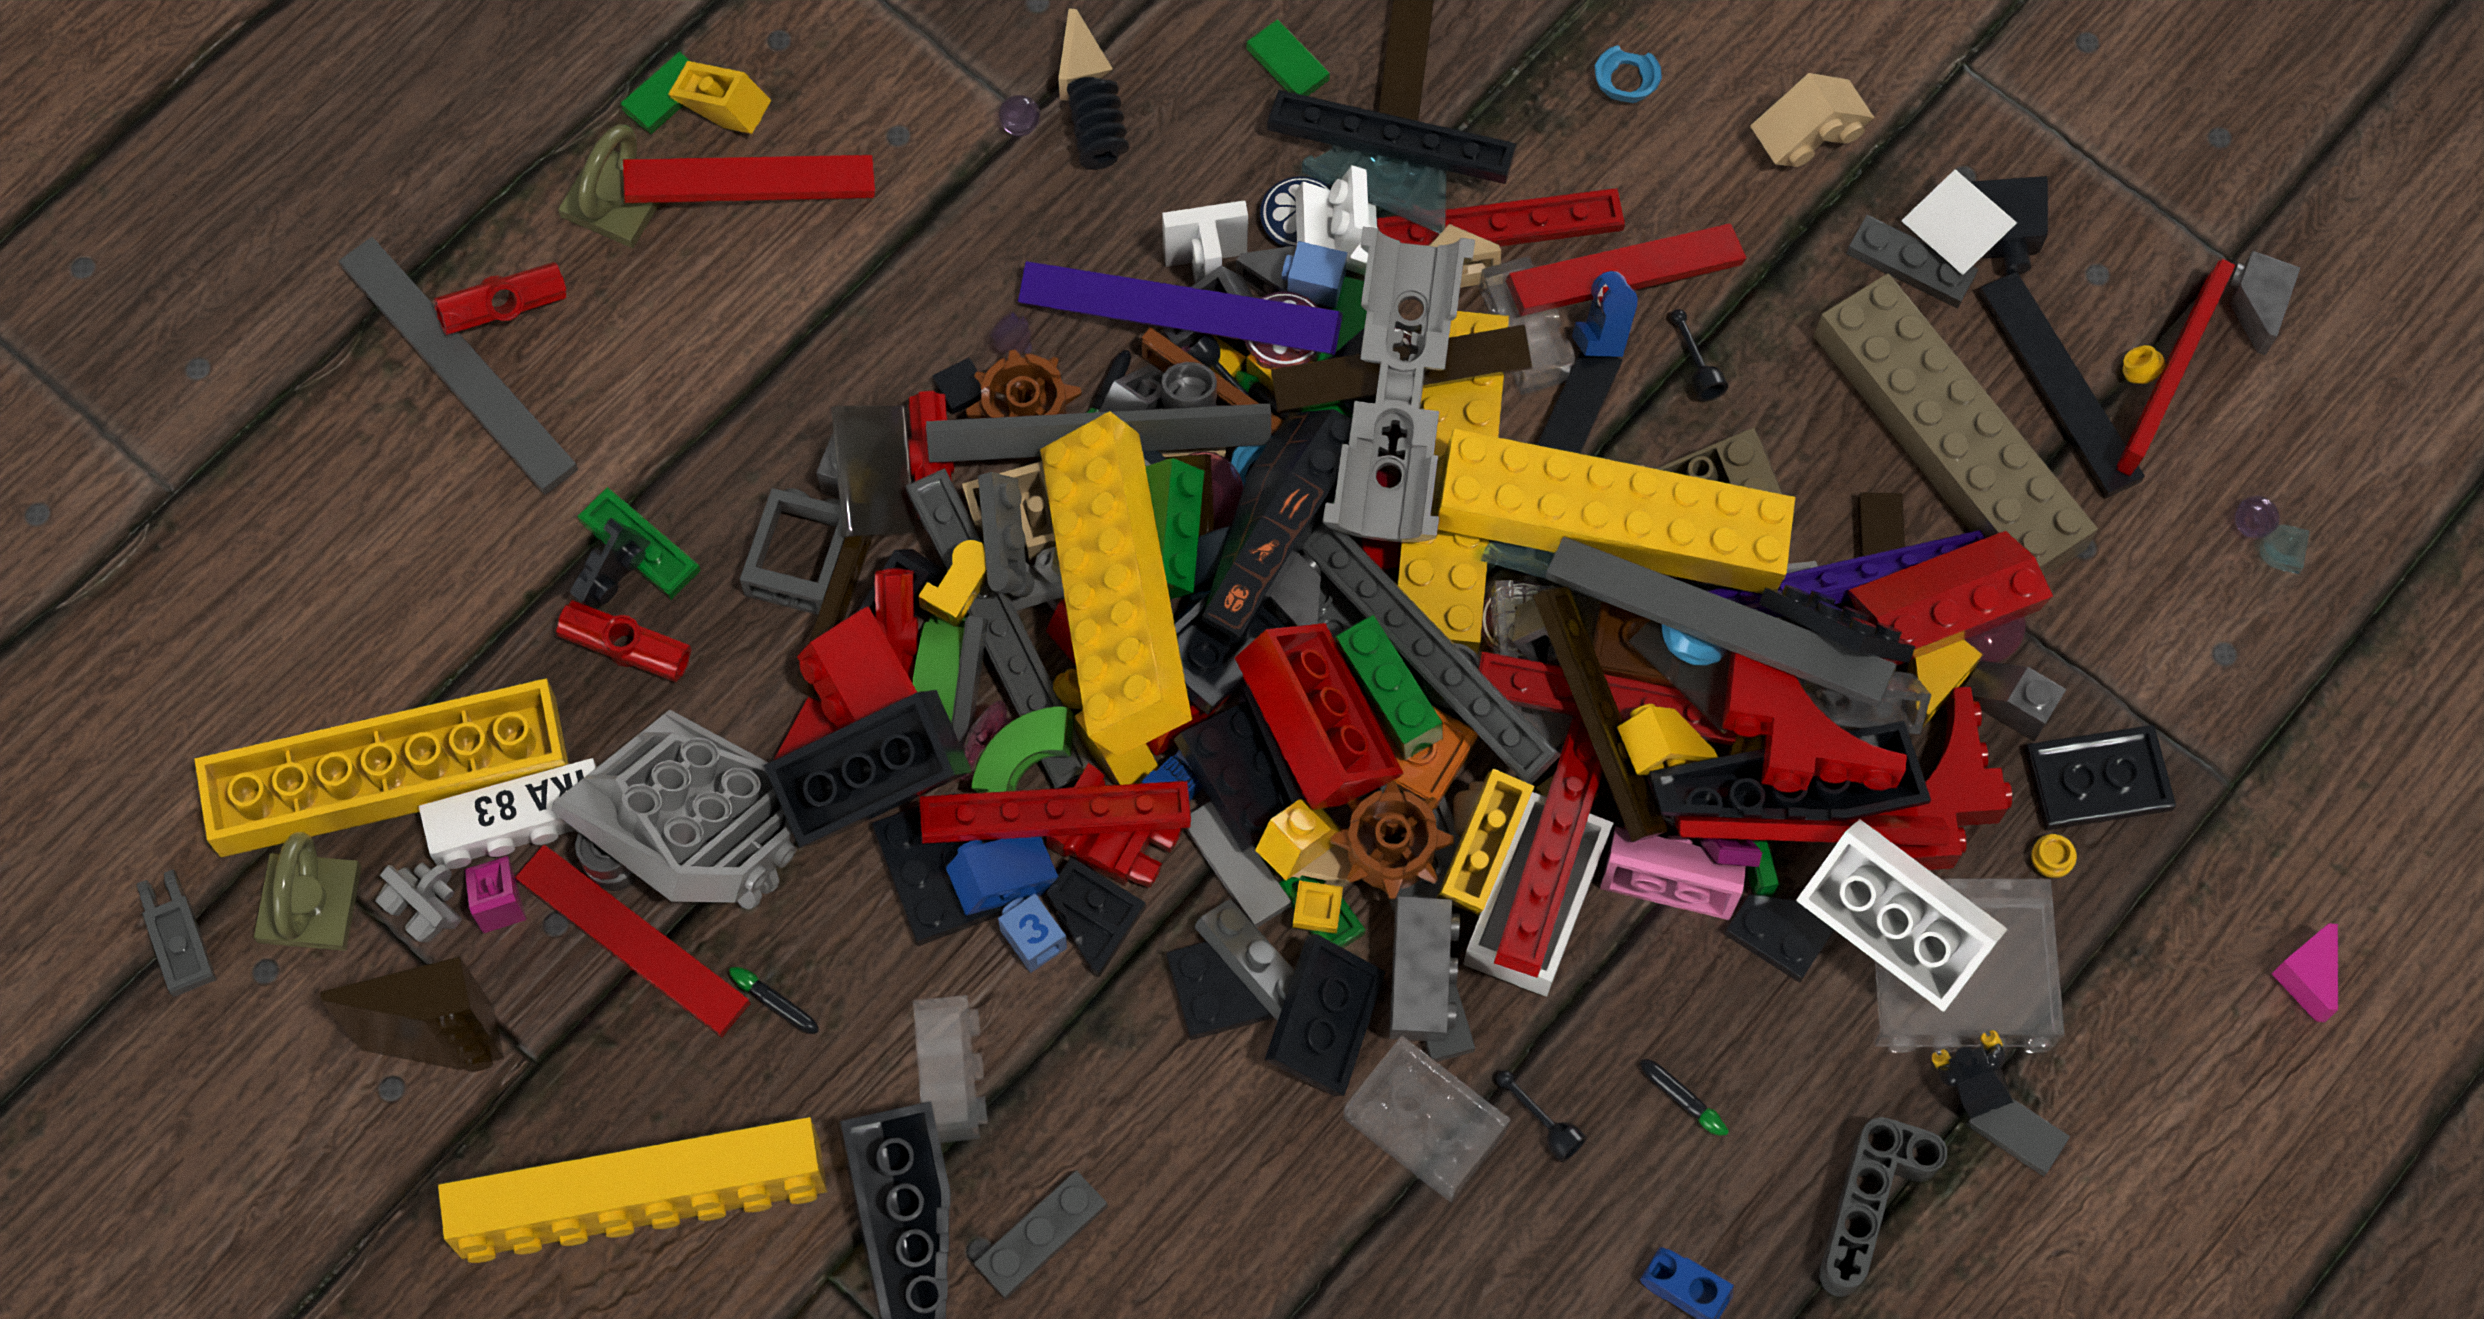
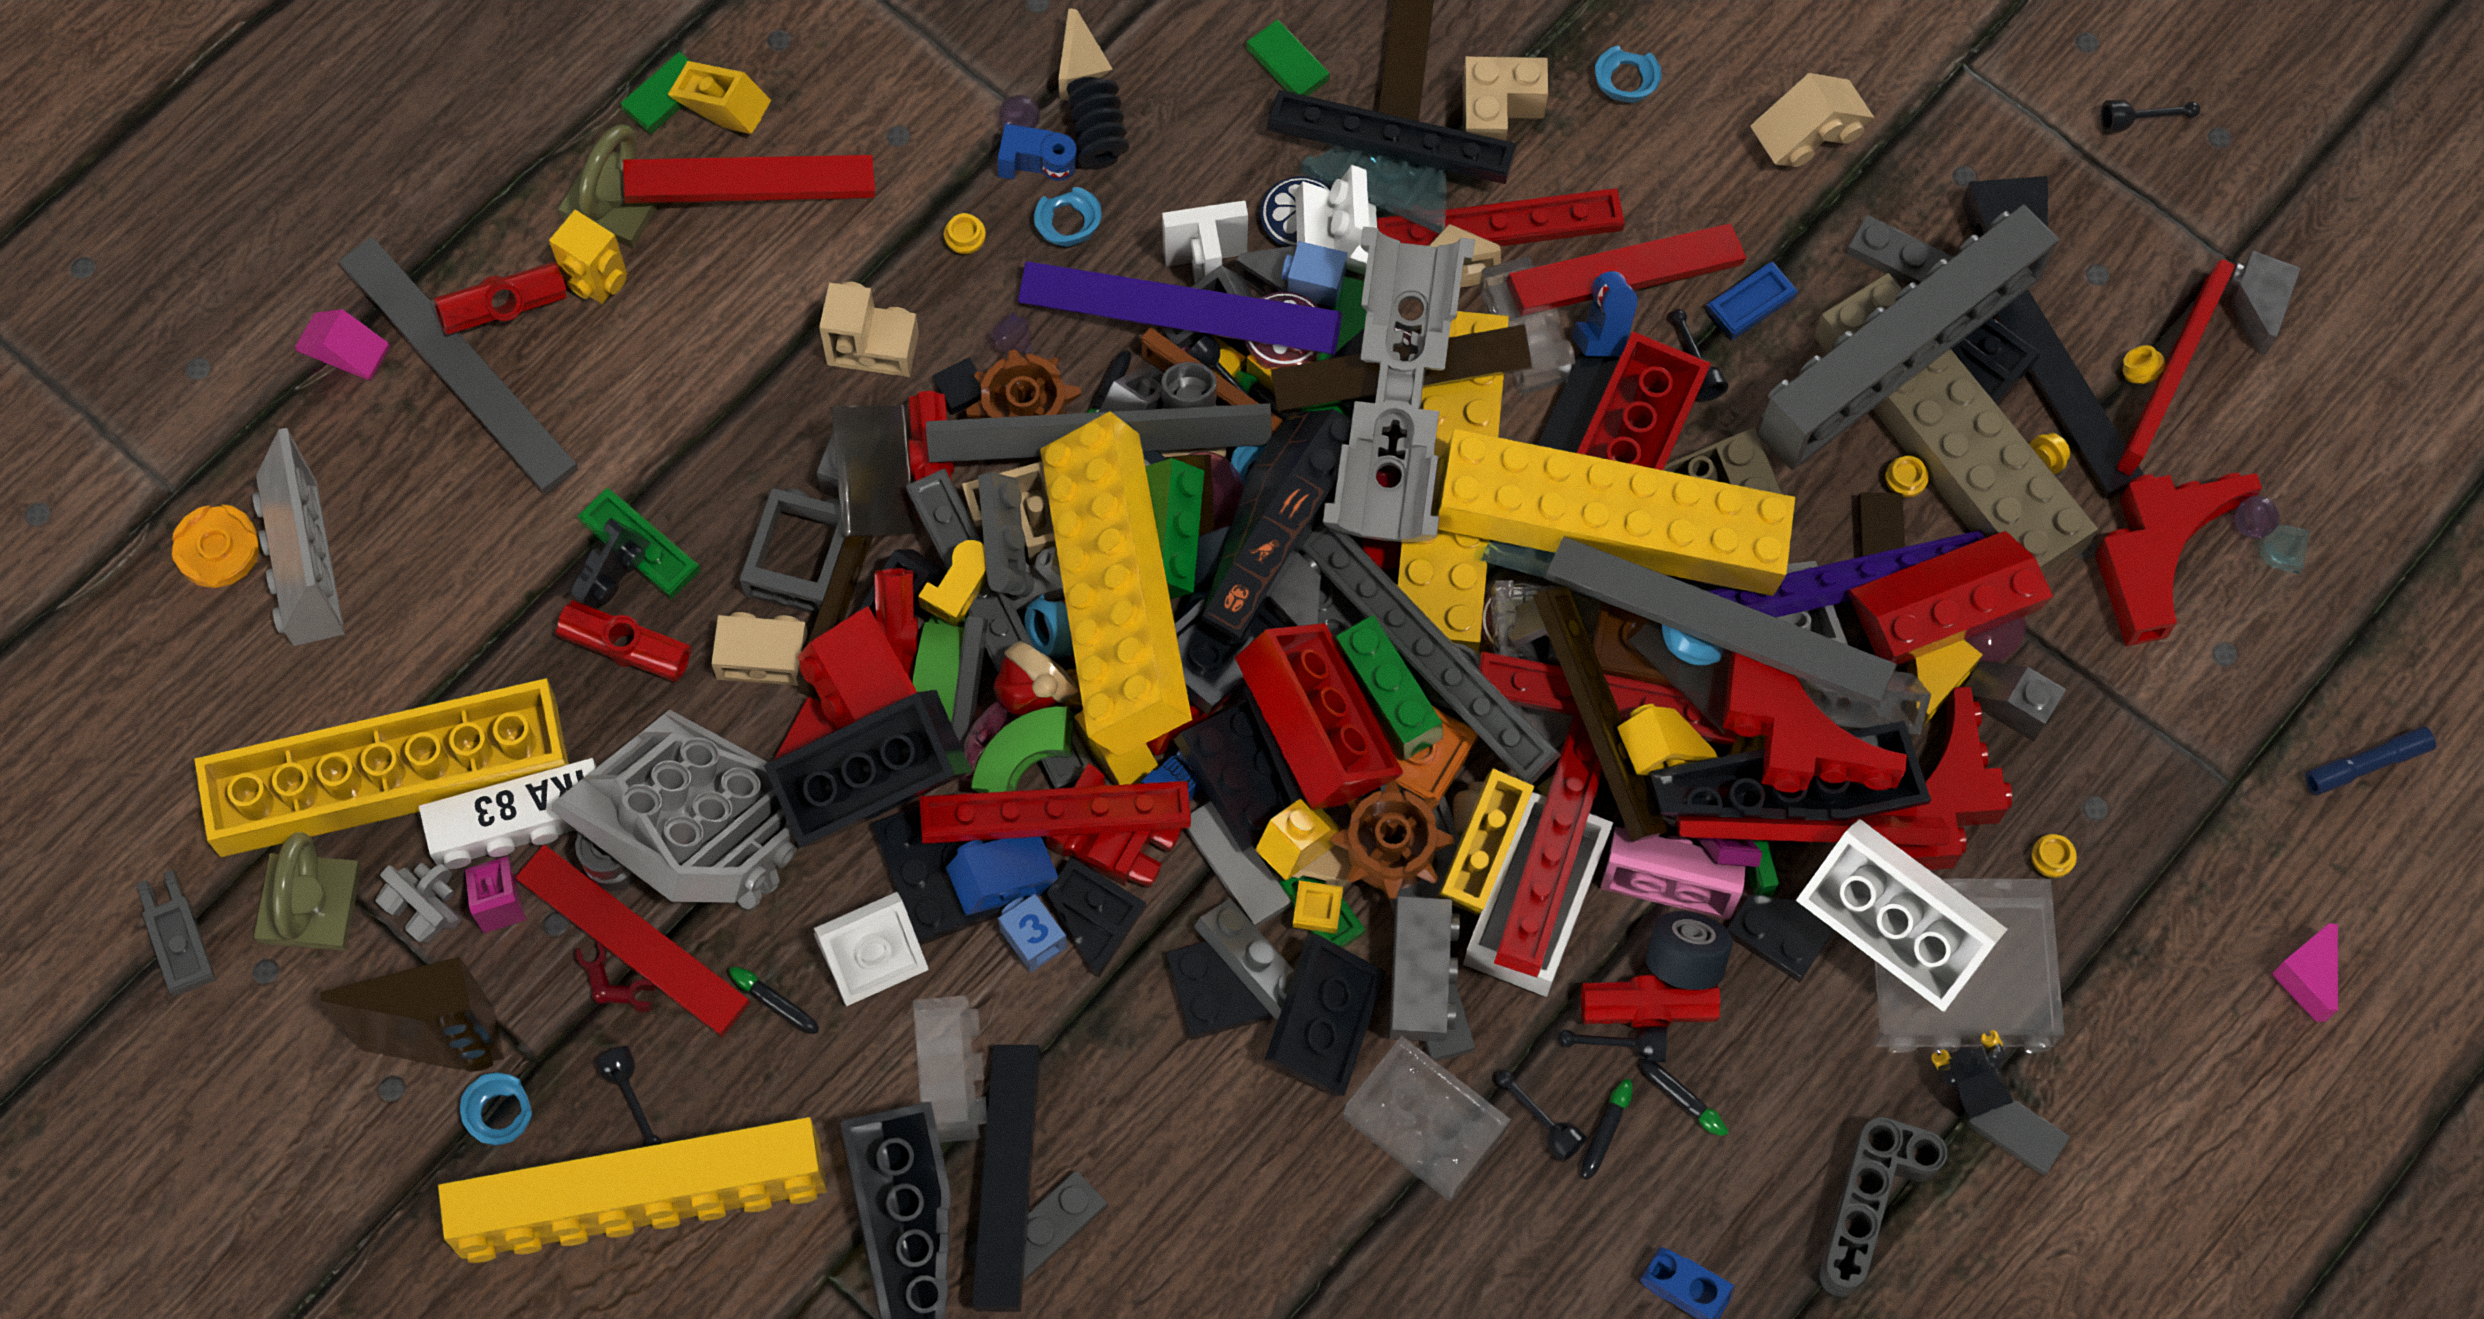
black plate [1759,585,1916,663] -> none
white sticker [1902,170,2017,275] -> none
black tile [2024,725,2176,831] -> none
none -> light orange tile [171,504,261,588]
none -> light grey slope [252,428,345,646]
none -> dark pink slope [294,309,390,381]
none -> dark azure piece [460,1072,532,1146]
none -> yellow brick [549,209,627,304]
none -> dark red arm [576,942,656,1013]
none -> black hinge [595,1046,662,1147]
none -> tan brick [711,612,809,686]
none -> white bracket [814,892,929,1006]
none -> tan brick [819,282,919,377]
none -> yellow plate [944,213,986,254]
none -> black tile [972,1045,1040,1312]
none -> piece [993,641,1079,716]
none -> blue leg [998,124,1076,181]
none -> dark azure piece [1025,594,1074,659]
none -> dark azure piece [1034,187,1102,247]
none -> tan brick [1462,56,1548,141]
none -> black hinge [1558,1026,1667,1063]
none -> red slope [1577,331,1711,470]
none -> red piece [1580,975,1720,1029]
none -> black piece [1581,1078,1633,1180]
none -> black wheel [1646,911,1733,990]
none -> blue tile [1706,261,1798,341]
none -> dark grey brick [1758,204,2060,471]
none -> yellow plate [1885,456,1929,498]
none -> black wing [1951,317,2040,406]
none -> yellow plate [2029,433,2070,475]
none -> red arch [2095,473,2262,647]
none -> black hinge [2101,99,2200,133]
none -> dark blue piece [2305,726,2436,796]

